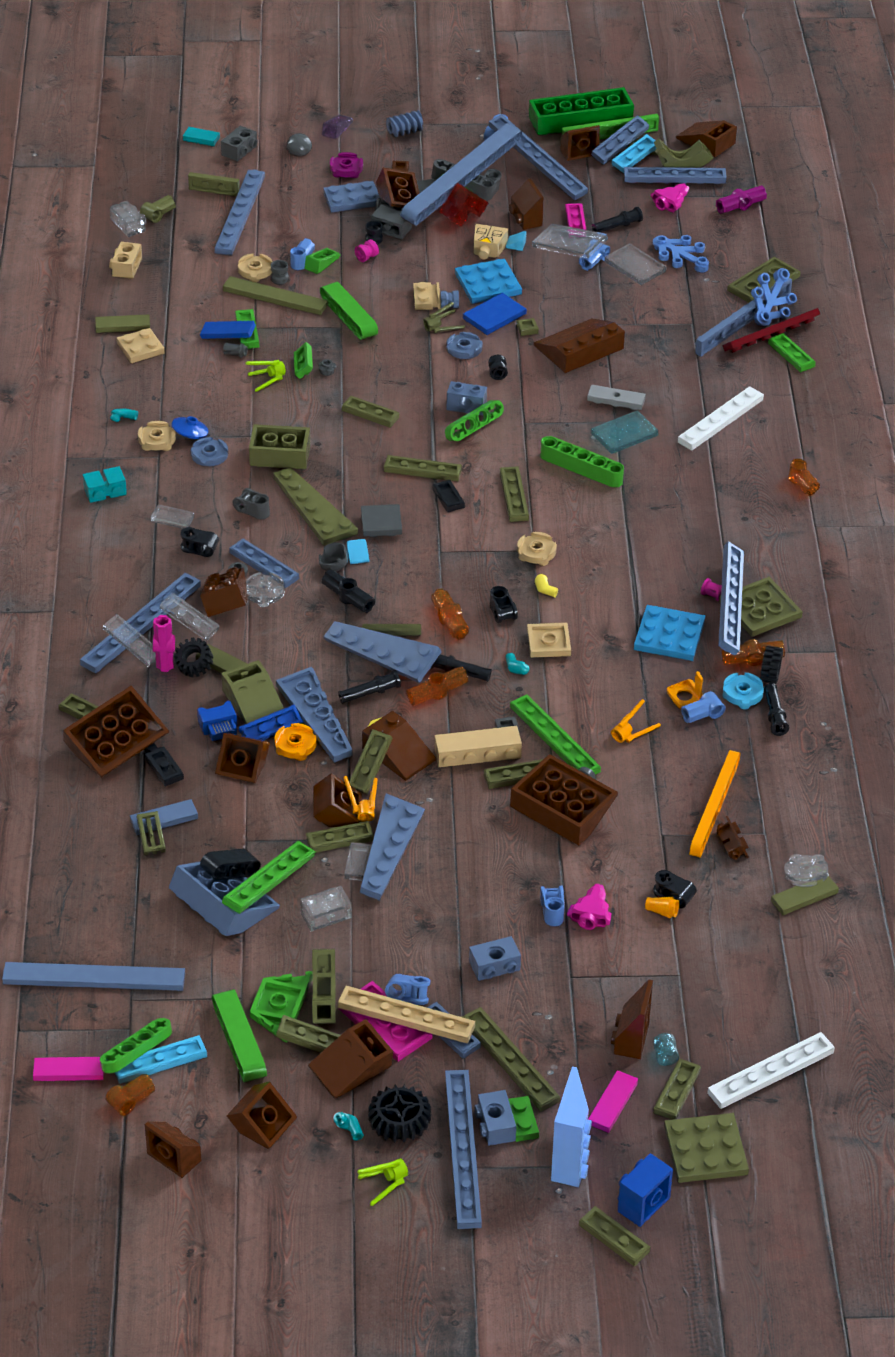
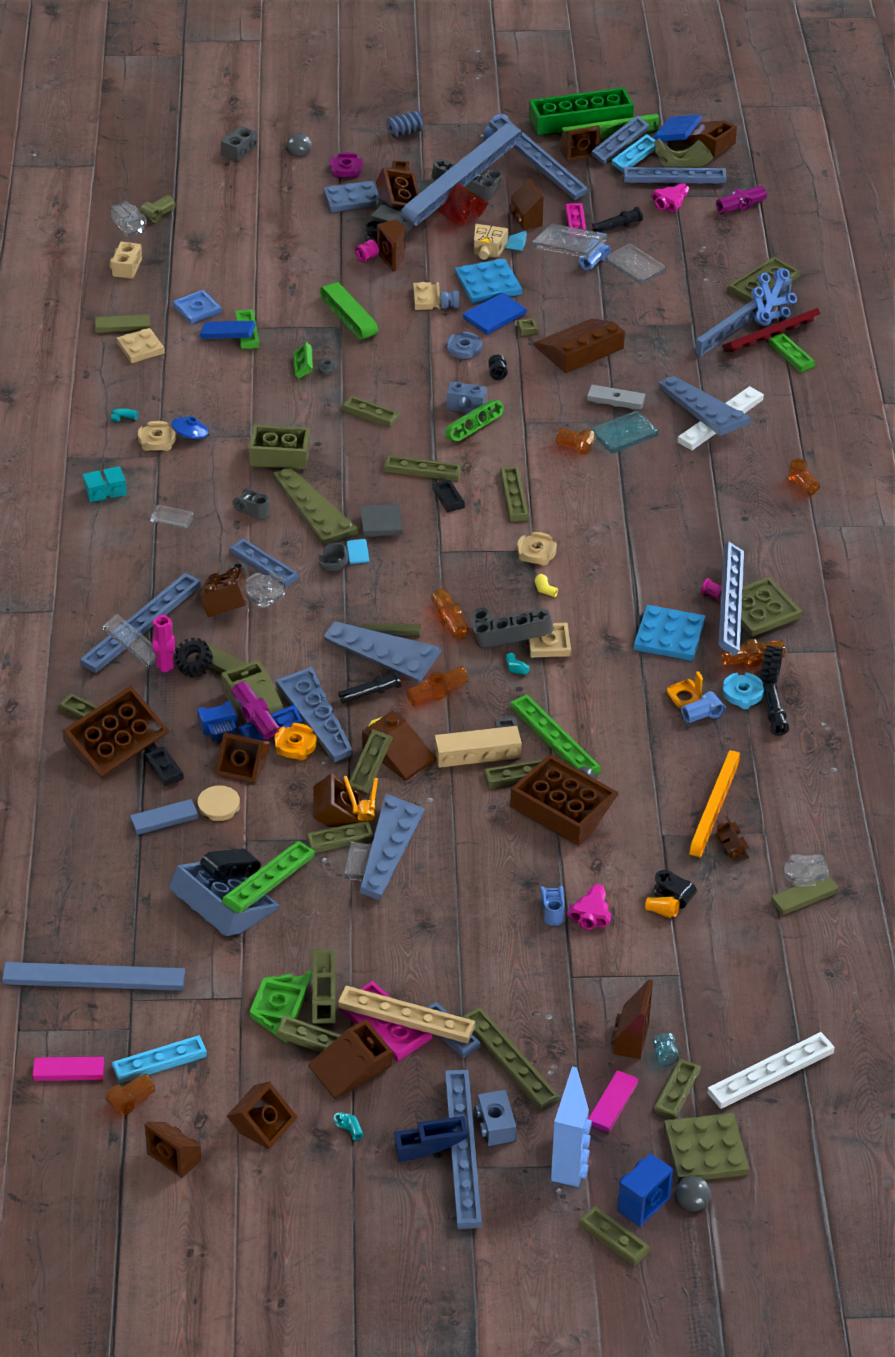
bright green beam [100,1018,172,1073] -> none
olive tile [136,811,166,855] -> none
clear tile [160,593,220,641] -> none
black piece [180,527,219,557] -> none
teal tile [183,127,220,146] -> none
olive tile [188,172,240,196] -> none
sand blue tile [190,437,228,466] -> none
bright green beam [212,989,267,1082] -> none
sand blue plate [215,170,265,256] -> none
olive tile [223,276,328,315] -> none
dark grey pin [223,343,248,358] -> none
tan plate [238,253,272,282] -> none
lime plant [245,360,286,392] -> none
dark grey wheel [271,260,289,285] -> none
medium blue piece [290,238,315,270] -> none
clear brick [300,885,352,932] -> none
bright green slope [304,248,340,274] -> none
clear purple slope [322,115,353,139] -> none
black piece [322,569,375,613] -> none
lime plant [357,1158,408,1206] -> none
black gear [368,1084,431,1143] -> none
medium blue piece [385,974,430,1005] -> none
olive plant [423,302,465,333] -> none
black pin [431,654,492,682] -> none
sand blue brick [469,936,521,981] -> none
black piece [490,586,518,623] -> none
bright green plate [508,1096,539,1142] -> none
bright green beam [540,436,624,487] -> none
light orange plant [611,699,661,743] -> none
medium blue plant [653,235,709,272] -> none
none -> medium blue tile [173,290,222,324]
none -> tan tile [198,786,240,821]
none -> magenta piece [231,681,279,739]
none -> reddish brown slope [377,219,406,272]
none -> dark blue slope [394,1116,468,1162]
none -> dark grey beam [472,607,554,648]
none -> clear orange piece [556,428,596,454]
none -> blue tile [654,115,702,141]
none -> sand blue wing [659,376,751,436]
none -> dark grey hair [675,1175,712,1212]

